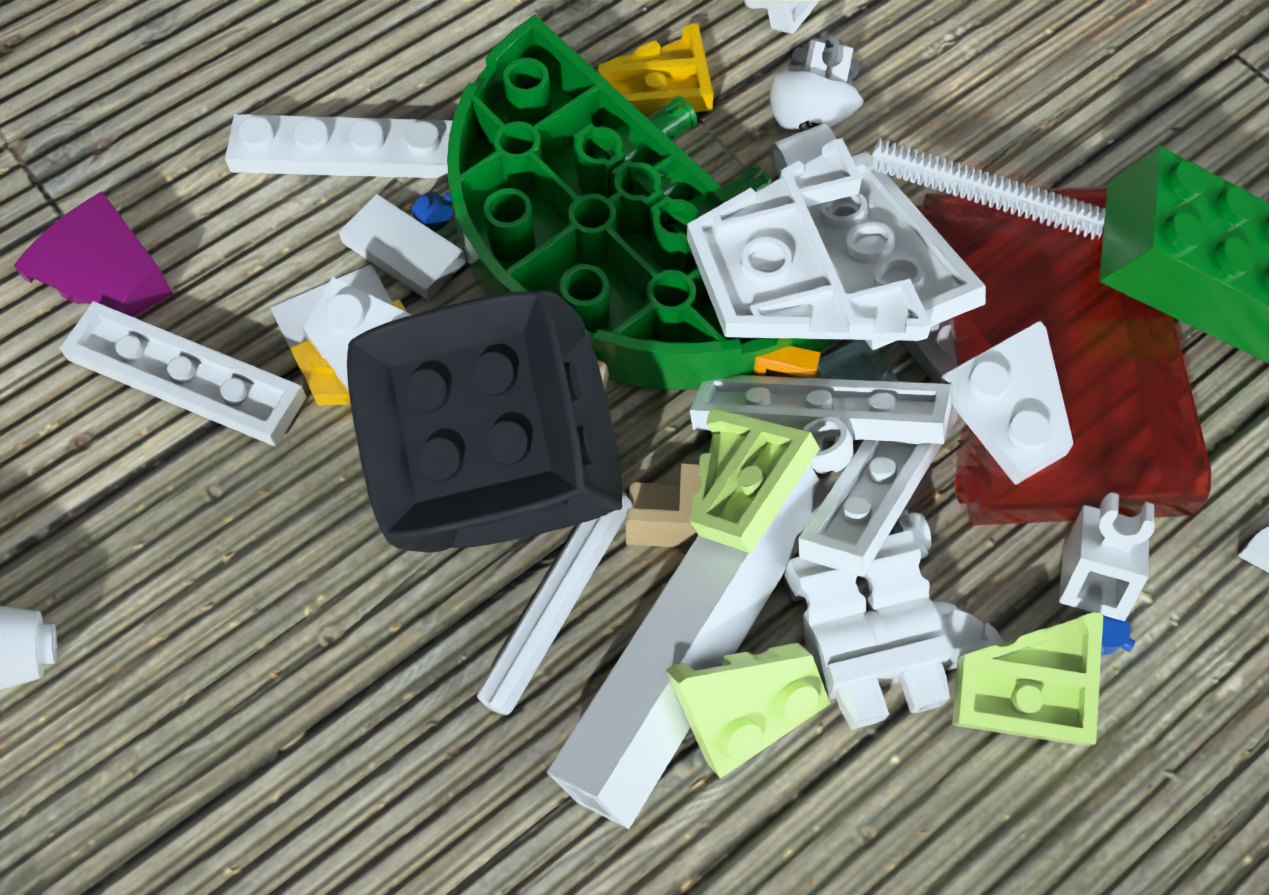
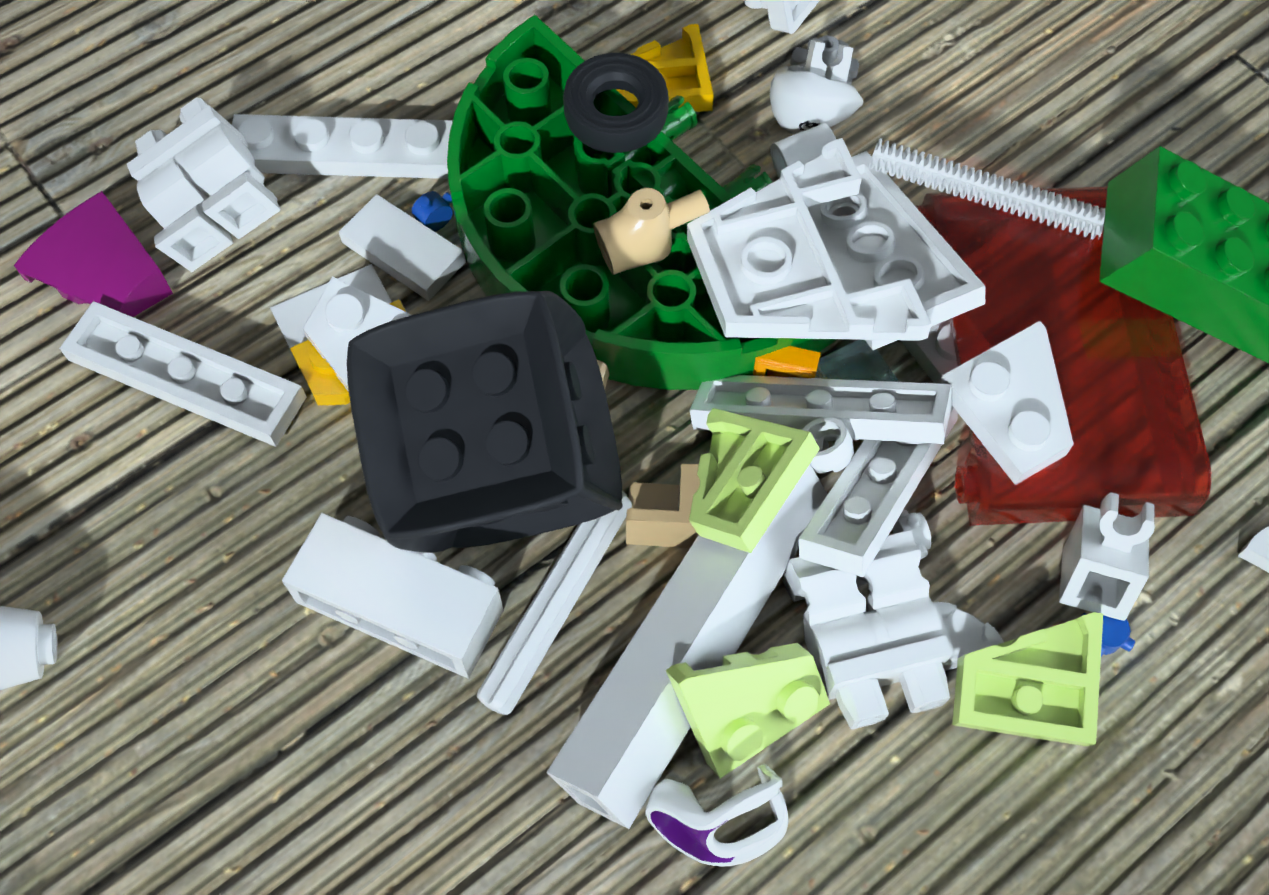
none -> white hips [127,98,281,272]
none -> white brick [282,513,504,679]
none -> black tyre [563,53,669,153]
none -> tan piece [593,188,710,275]
none -> white piece [645,764,788,867]

